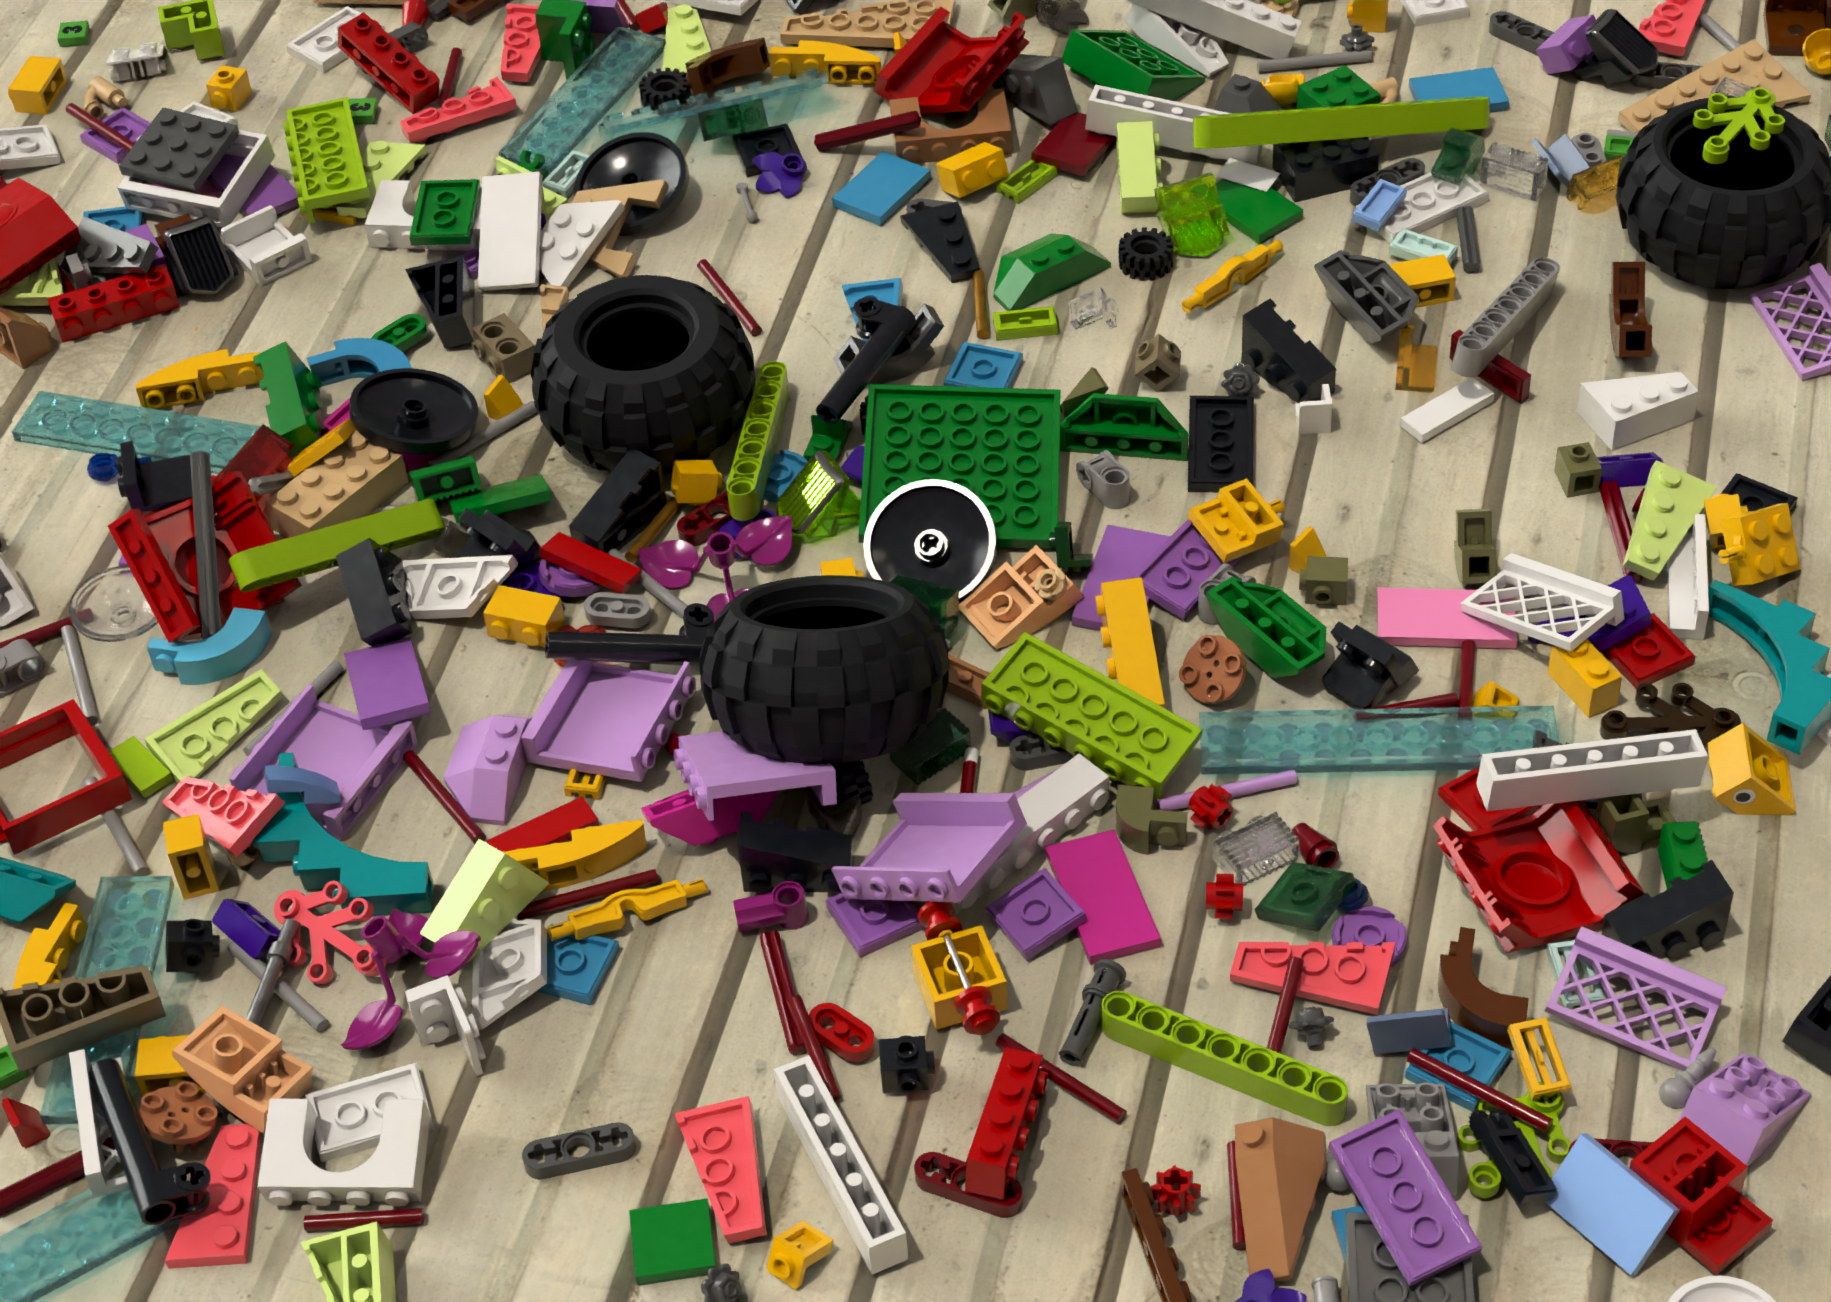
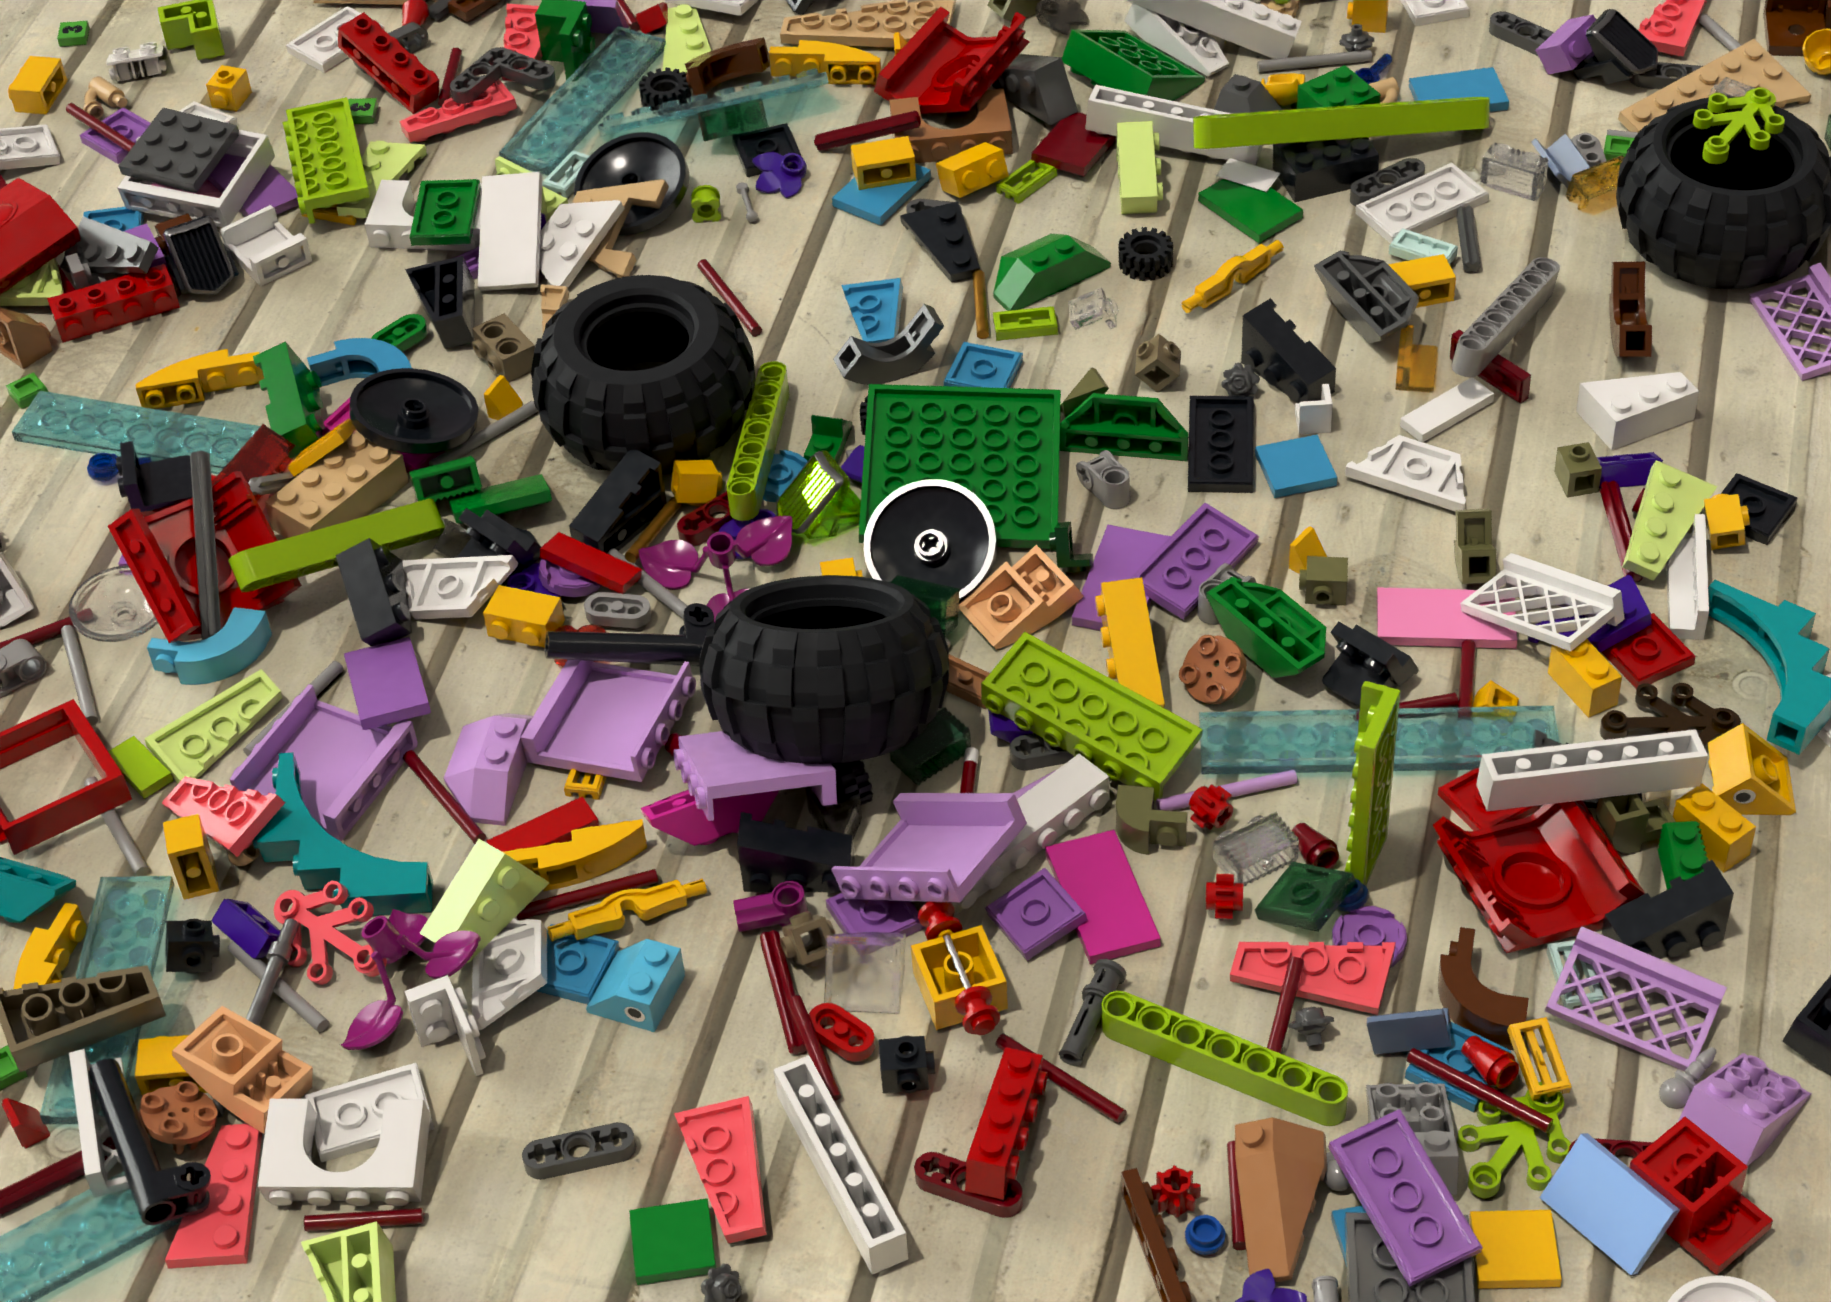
medium blue slope [265,765,341,805] -> none
green tile [513,150,550,182] -> none
yellow bracket [766,1220,834,1289] -> none
black axle [816,297,916,425] -> none
tan plate [1034,568,1067,601] -> none
clear neon green piece [1154,172,1230,258] -> none
yellow plate [1188,478,1285,563] -> none
light blue tile [1352,179,1407,232] -> none
clear green brick [1431,128,1485,185] -> none
black hinge [1468,1108,1557,1204] -> none
yellow plate [1718,503,1801,586] -> none
none -> bright green tile [6,372,50,409]
none -> dark grey beam [450,47,556,104]
none -> medium azure slope [586,939,685,1032]
none -> lime brick [691,185,721,223]
none -> dark tan brick [780,911,837,968]
none -> clear slope [824,932,906,1014]
none -> yellow brick [850,136,916,190]
none -> blue plate [1185,1215,1225,1255]
none -> dark azure tile [1255,435,1338,498]
none -> white wing [1345,435,1466,512]
none -> lime bracket [1345,681,1400,886]
none -> clear blue plate [1354,53,1392,84]
none -> red cone [1461,1035,1519,1088]
none -> yellow tile [1469,1210,1562,1289]
none -> yellow brick [1673,783,1756,873]

